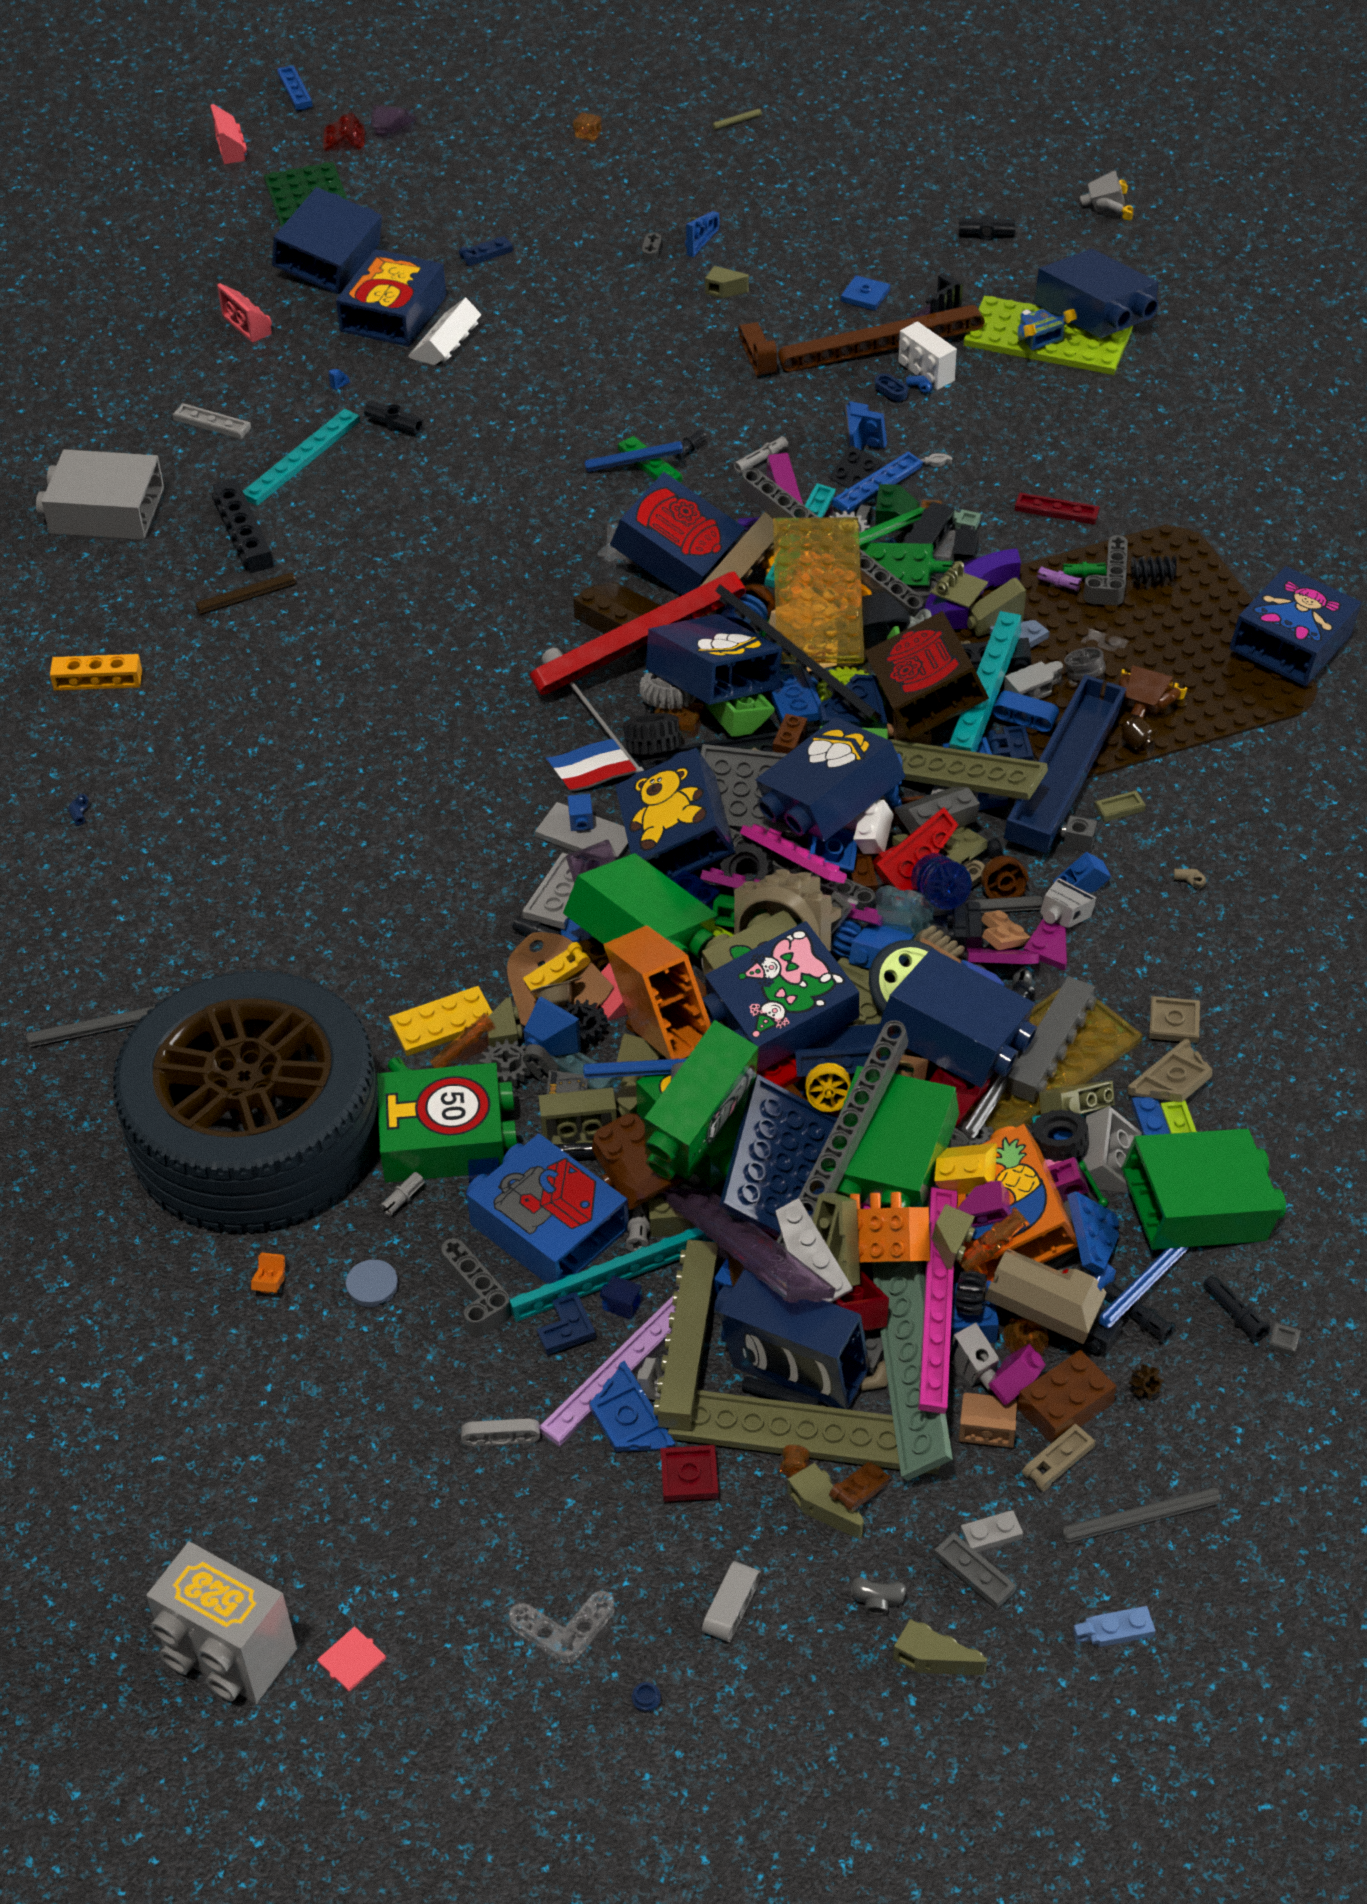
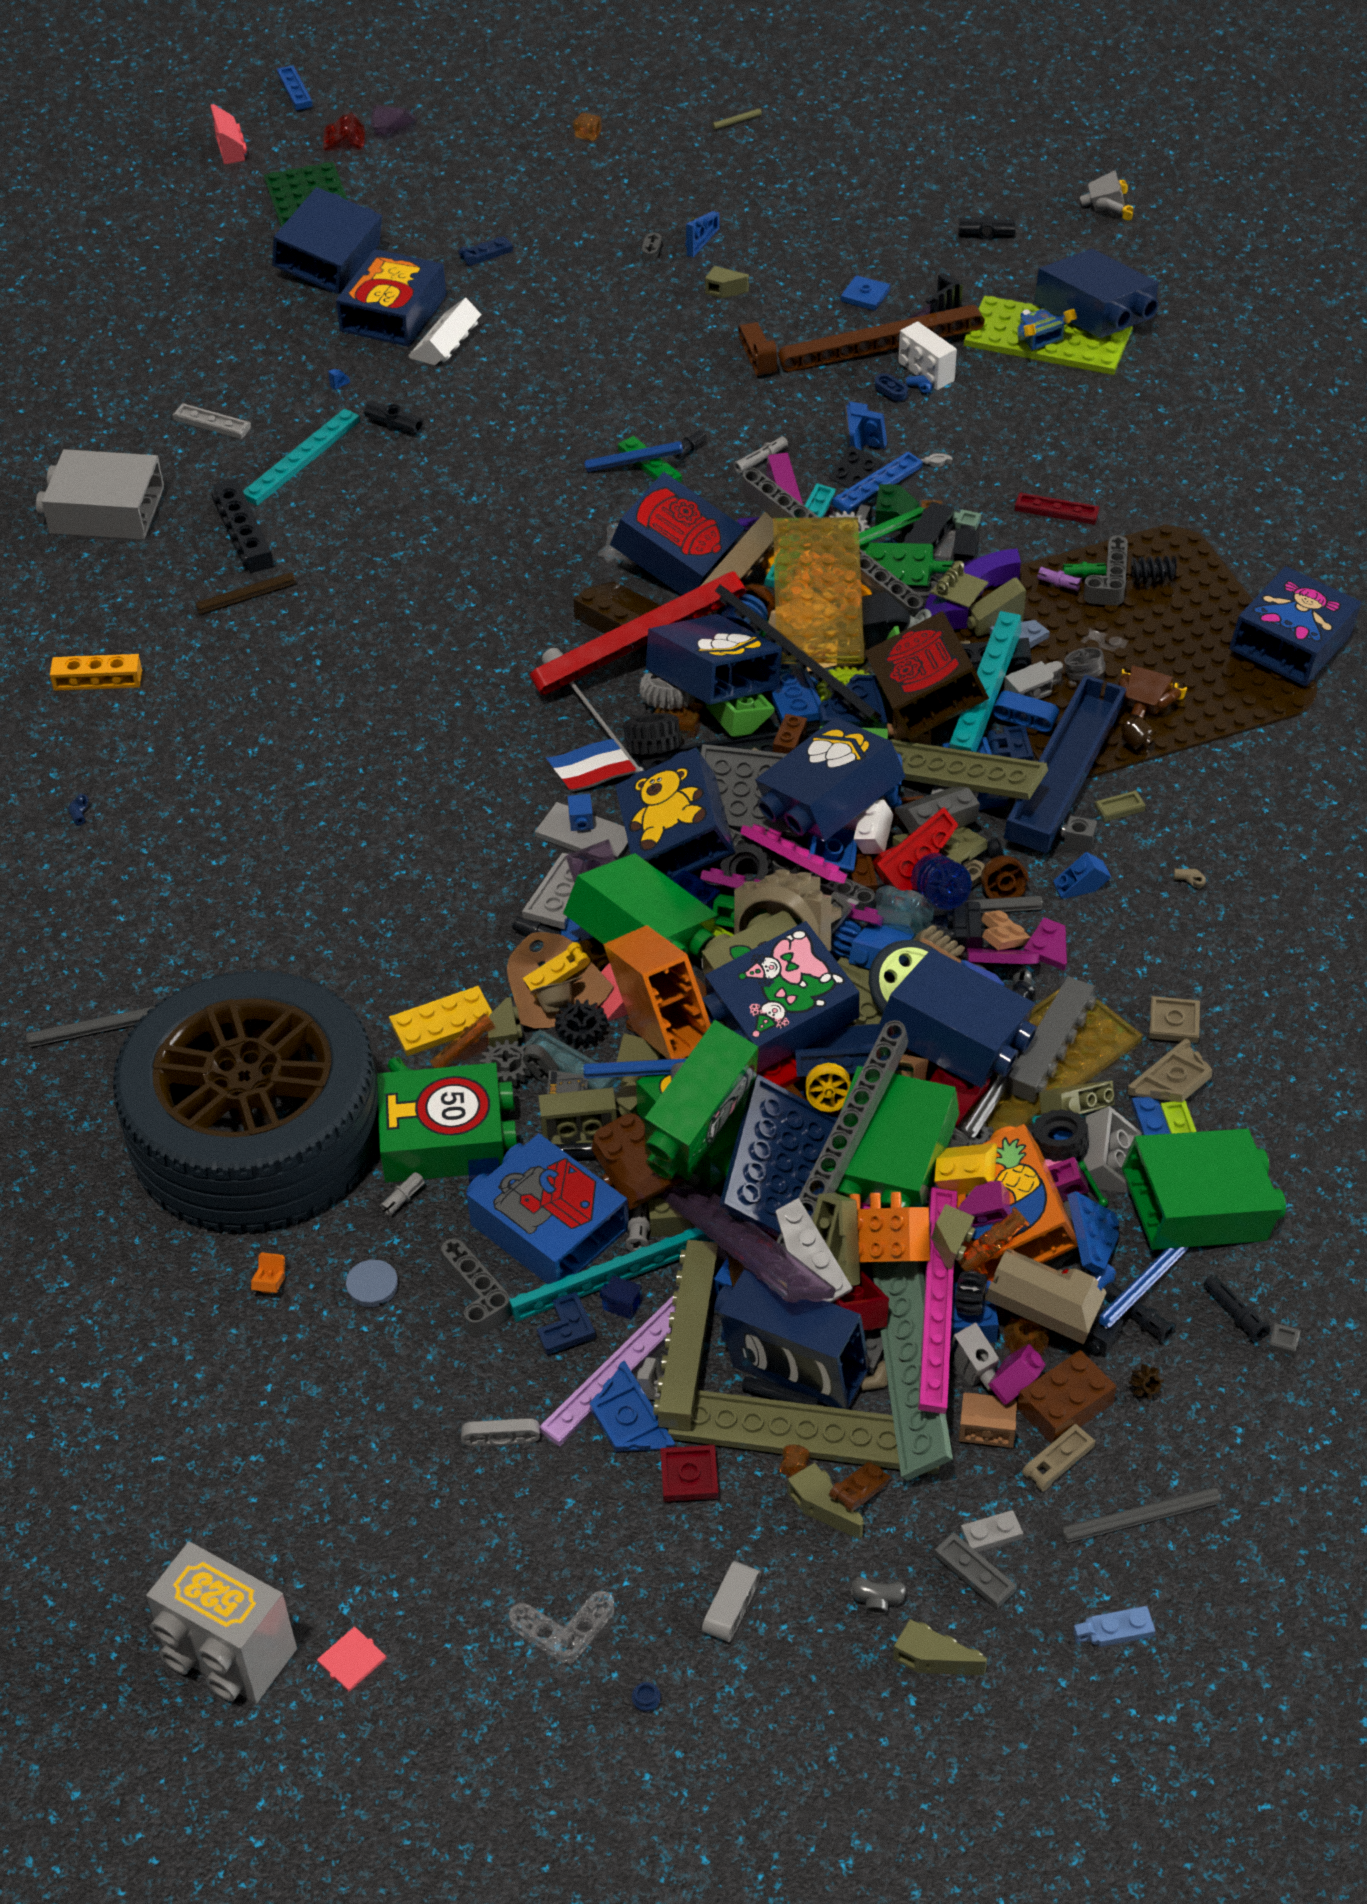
coral slope [217,283,272,343] -> none
blue slope [524,997,581,1056] -> none
light grey torso [1040,878,1097,928] -> none

